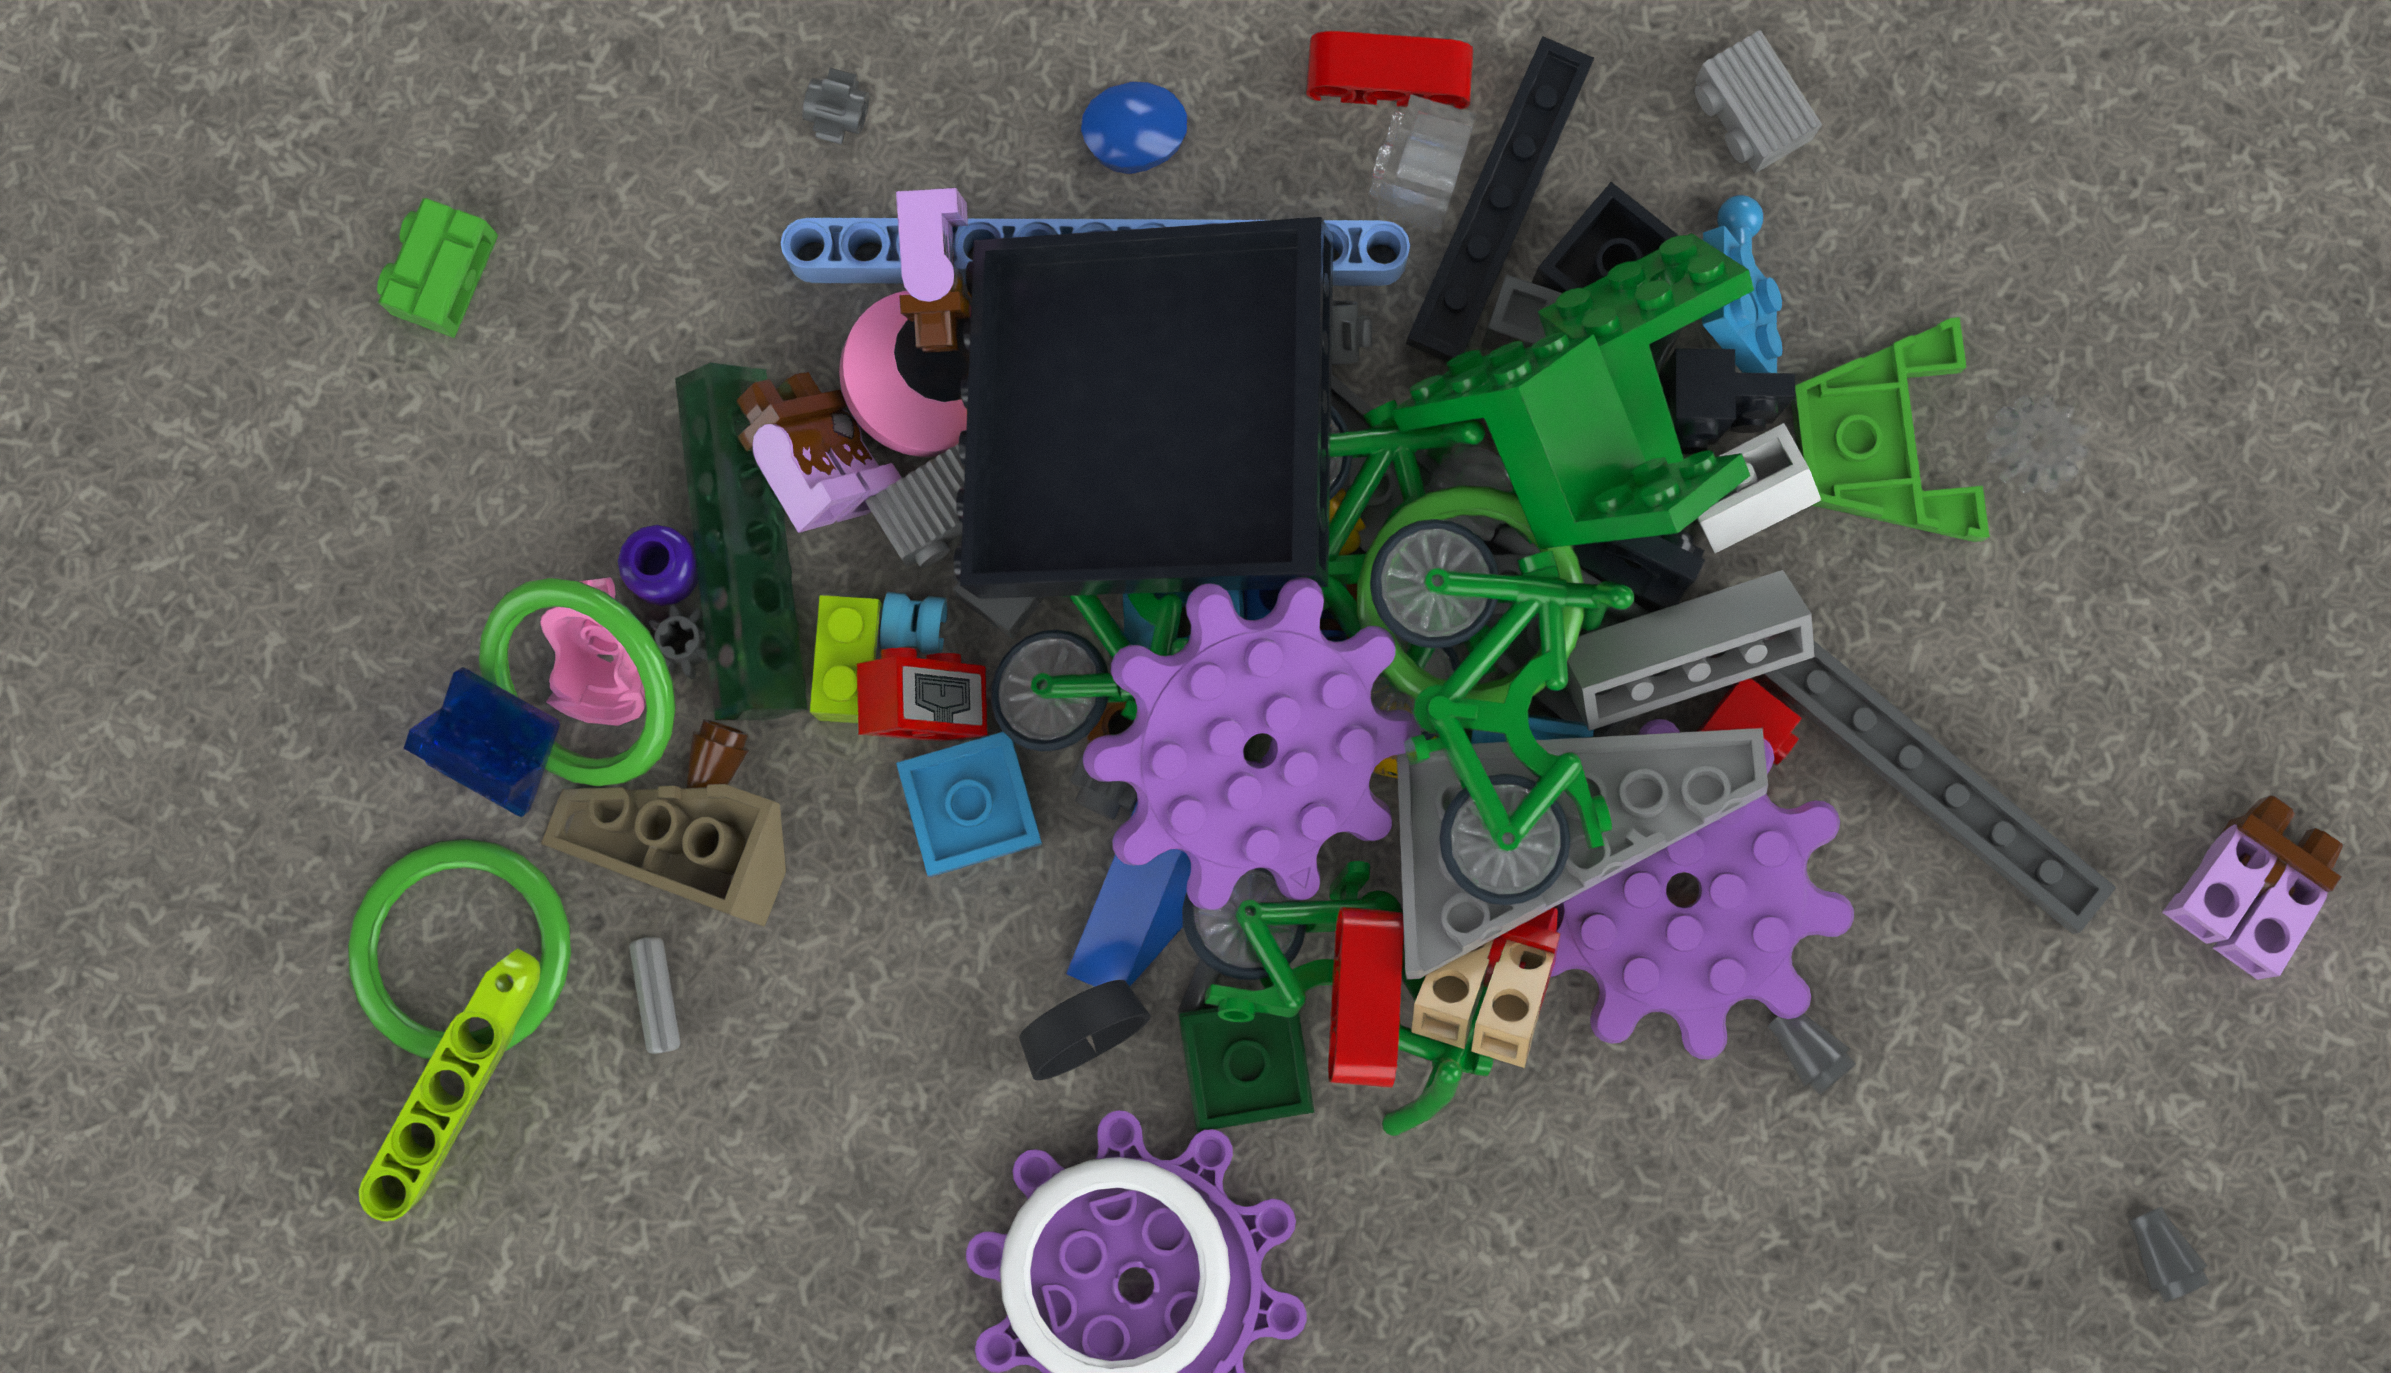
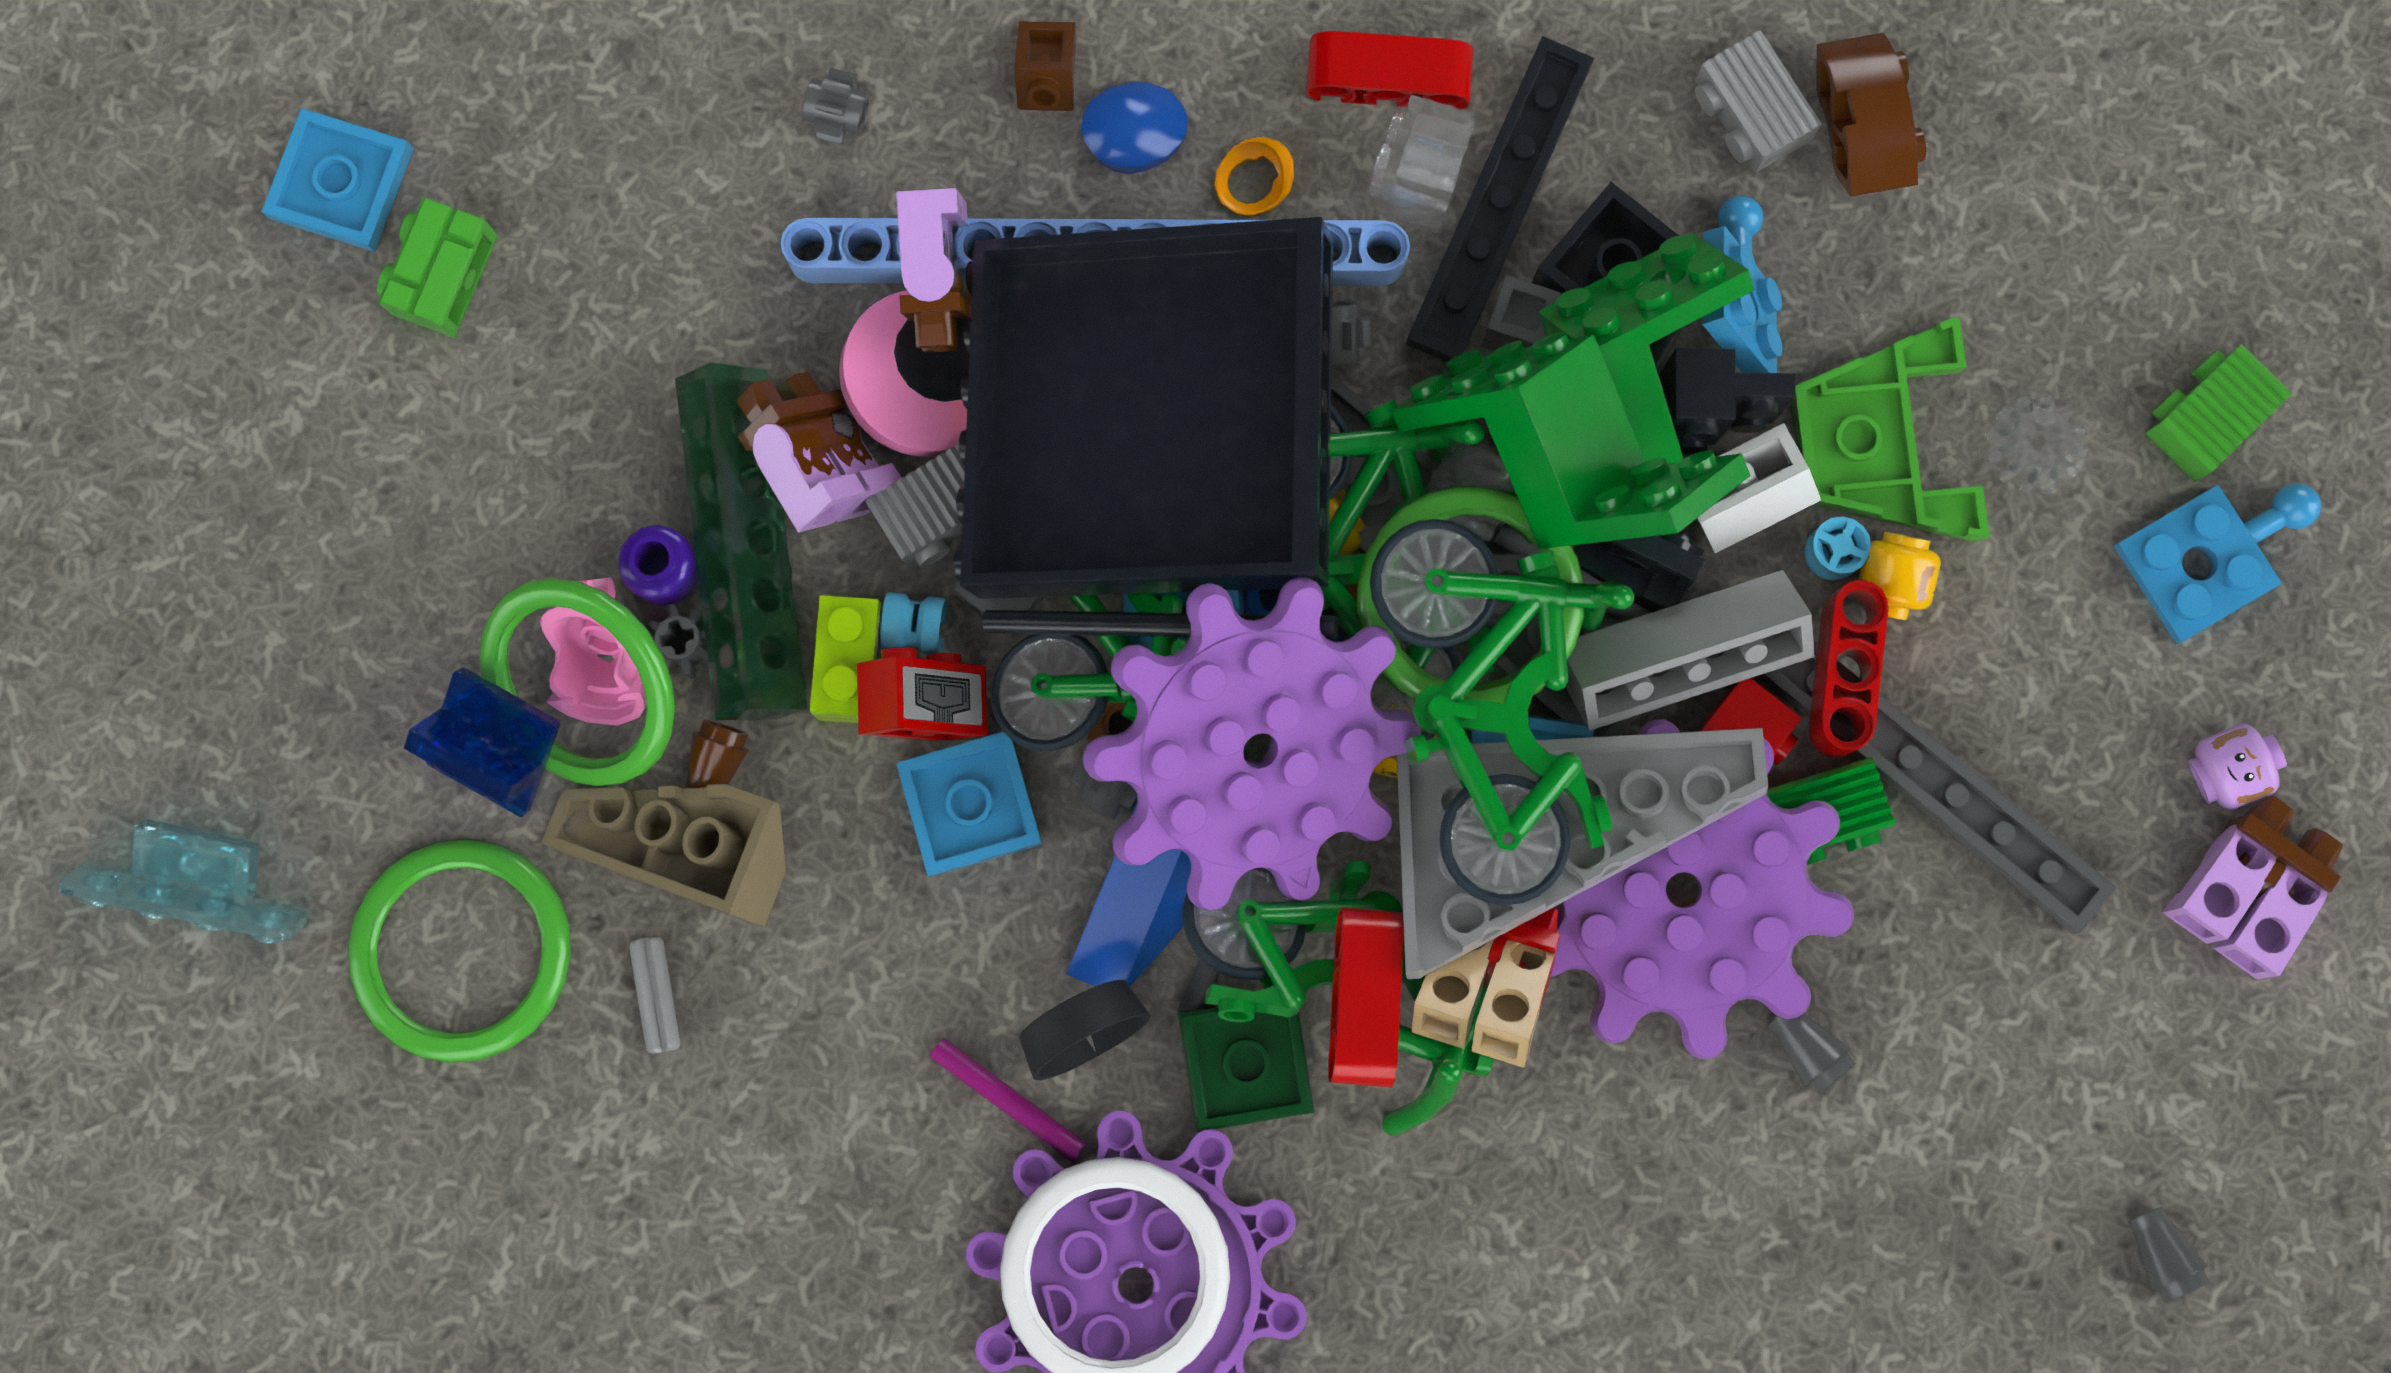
lime piece [359,948,540,1221] -> none
none -> clear light blue bracket [59,819,310,943]
none -> dark azure plate [261,108,414,252]
none -> magenta bar [929,1038,1086,1163]
none -> black piece [983,610,1338,640]
none -> reddish brown bracket [1014,21,1076,111]
none -> light orange piece [1214,136,1294,217]
none -> green brick [1767,757,1895,865]
none -> medium azure wheel [1804,516,1871,581]
none -> red beam [1809,580,1889,757]
none -> reddish brown brick [1816,33,1926,197]
none -> yellow head [1858,532,1941,620]
none -> dark azure plate [2114,483,2322,645]
none -> bright green brick [2145,344,2292,482]
none -> lavender head [2188,723,2287,810]

